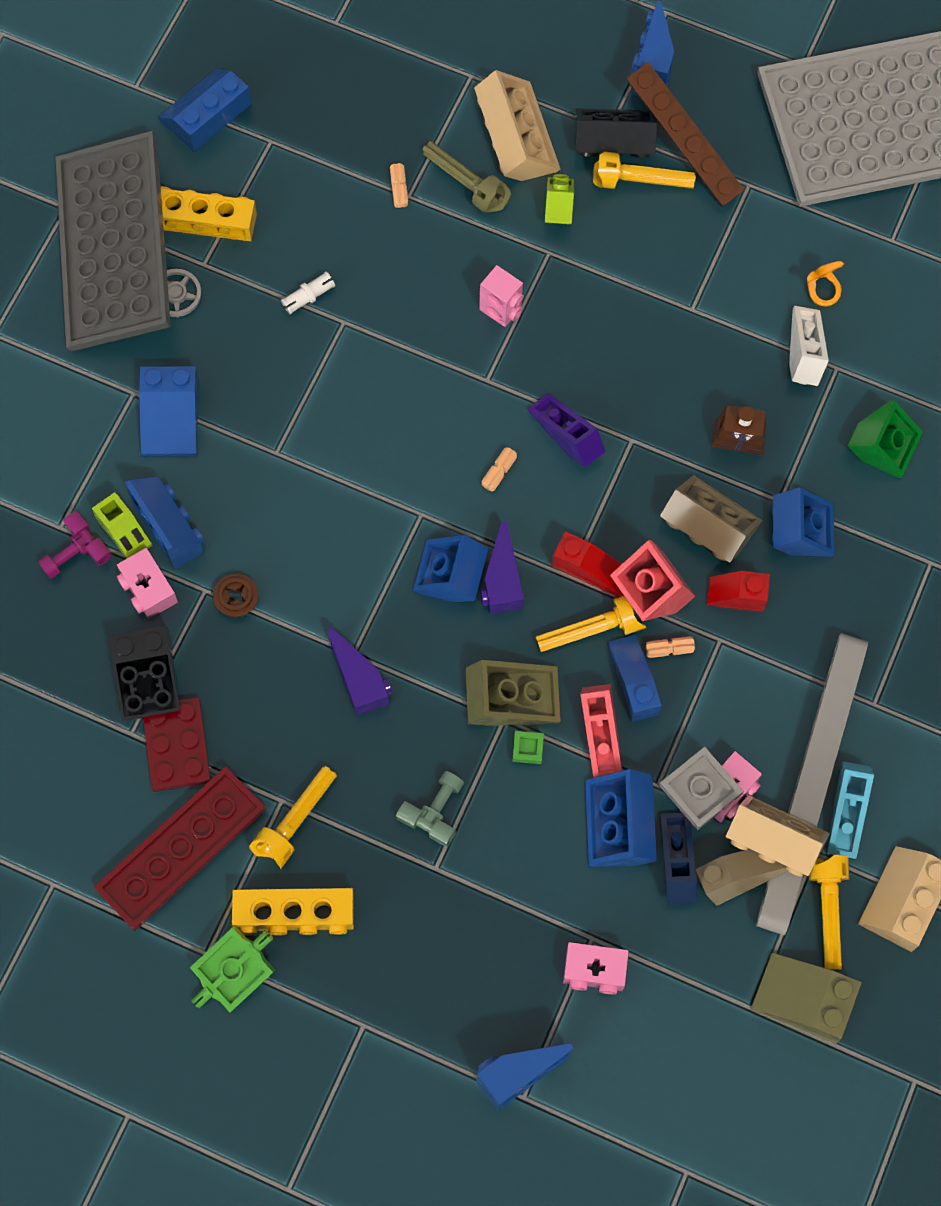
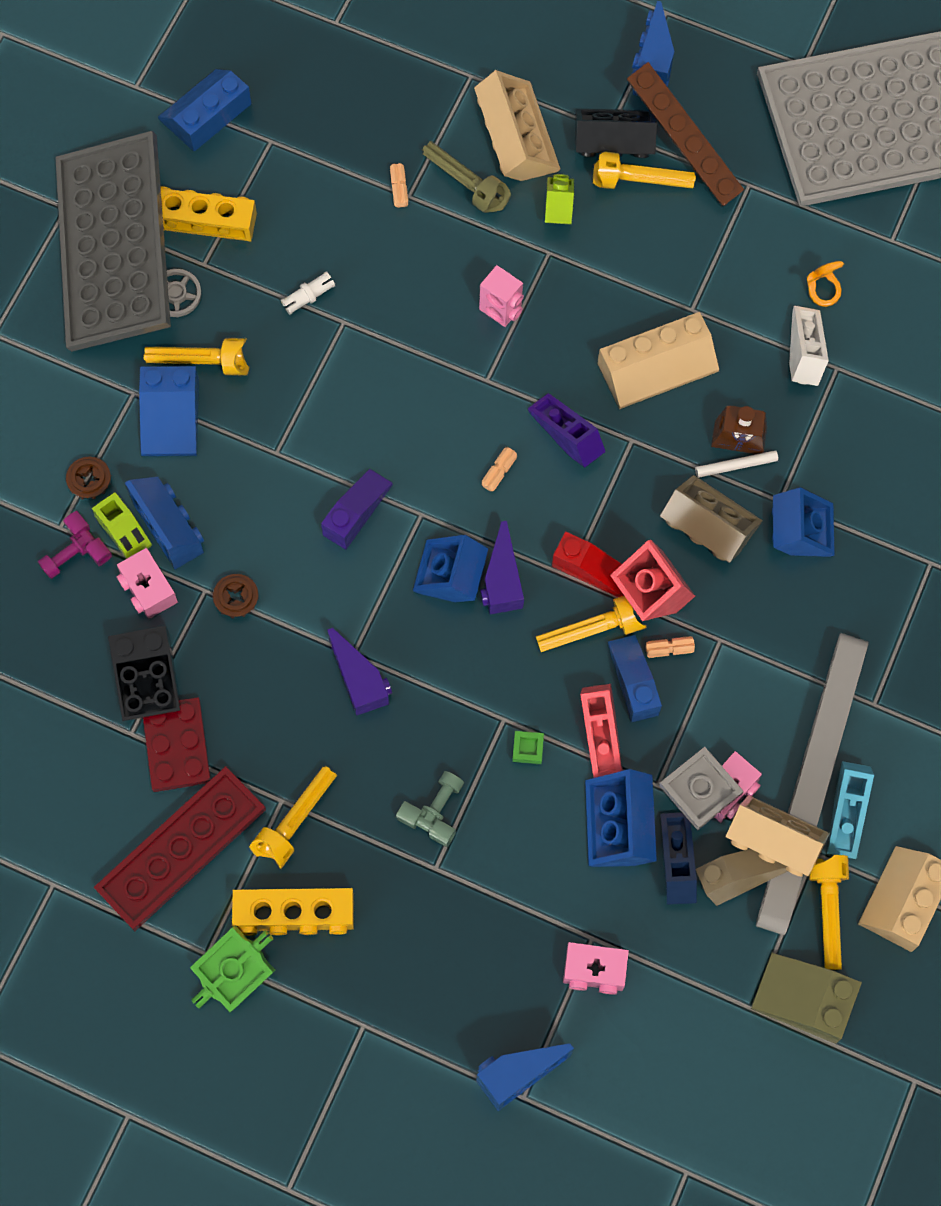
olive slope [466,660,561,726] -> none
red slope [707,571,770,612] -> none
green slope [848,400,923,478] -> none
none -> reddish brown gear [66,457,111,500]
none -> yellow piece [144,338,249,375]
none -> dark purple slope [321,469,393,550]
none -> tan slope [597,312,719,409]
none -> white bar [695,450,778,478]

